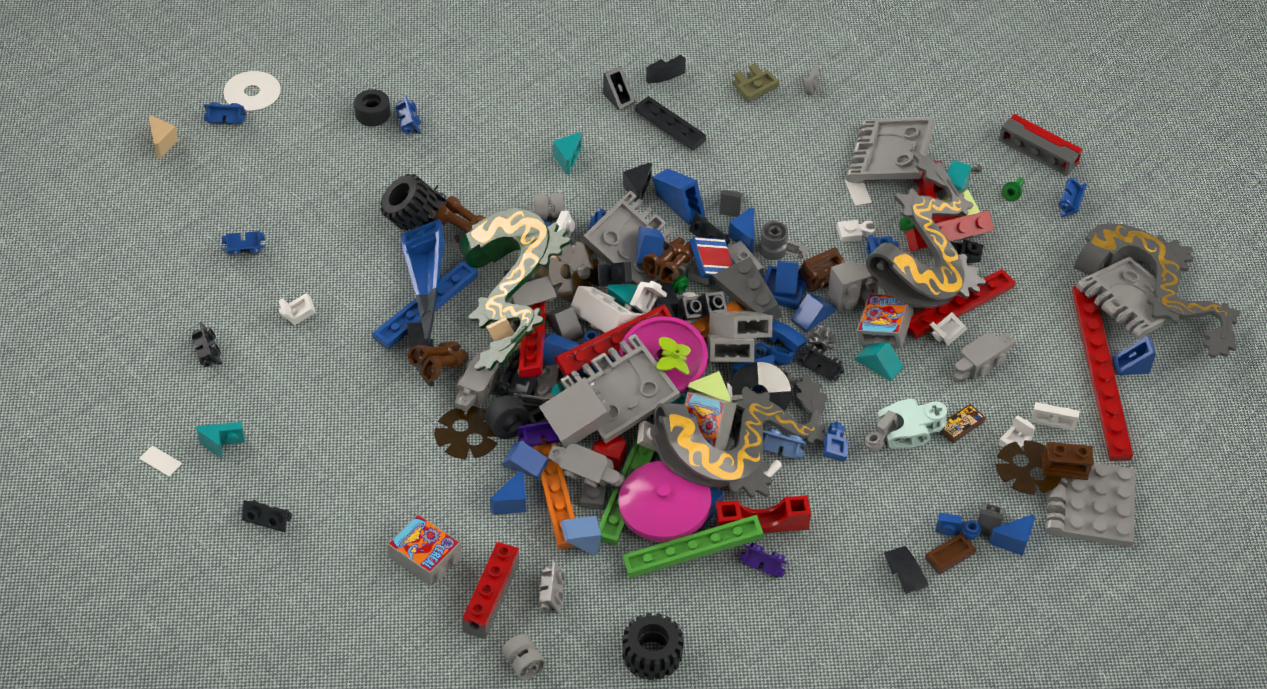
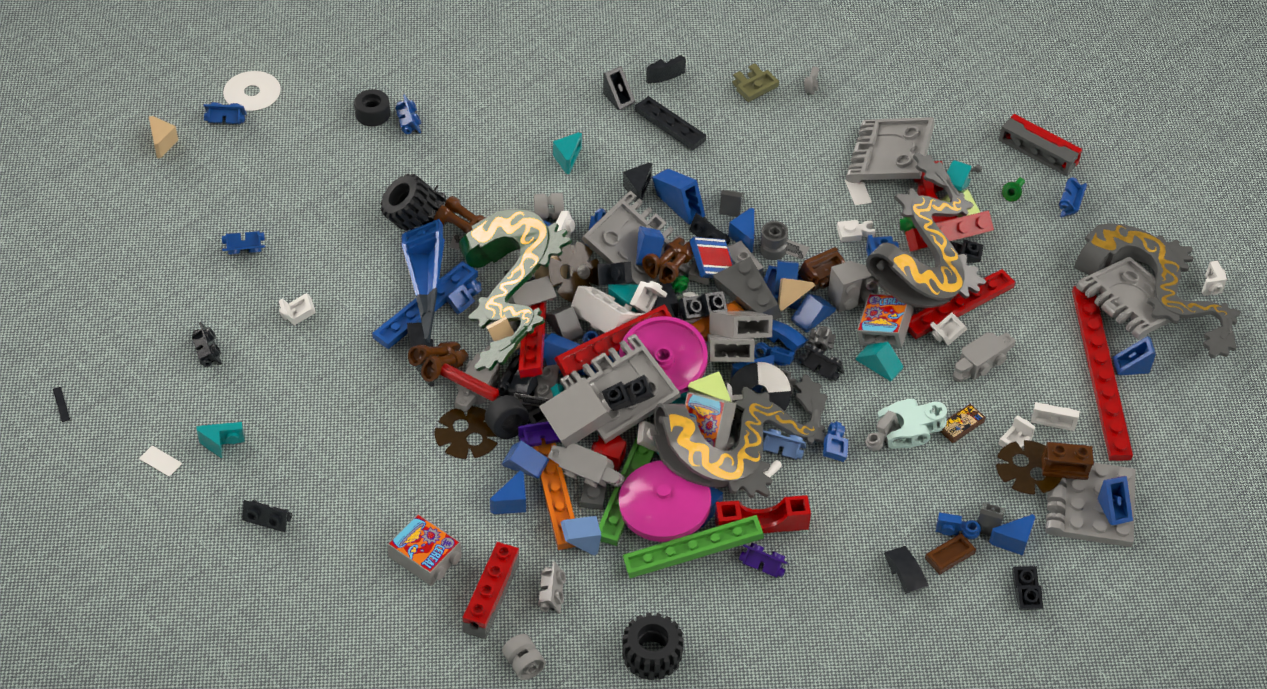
lime piece [657,337,691,374] -> none
none -> black piece [53,387,70,422]
none -> red axle [440,364,499,401]
none -> blue plate [445,279,482,315]
none -> black slope [602,375,654,411]
none -> tan slope [777,278,815,312]
none -> black slope [1012,566,1044,610]
none -> blue slope [1097,476,1133,526]
none -> white bracket [1202,261,1227,296]

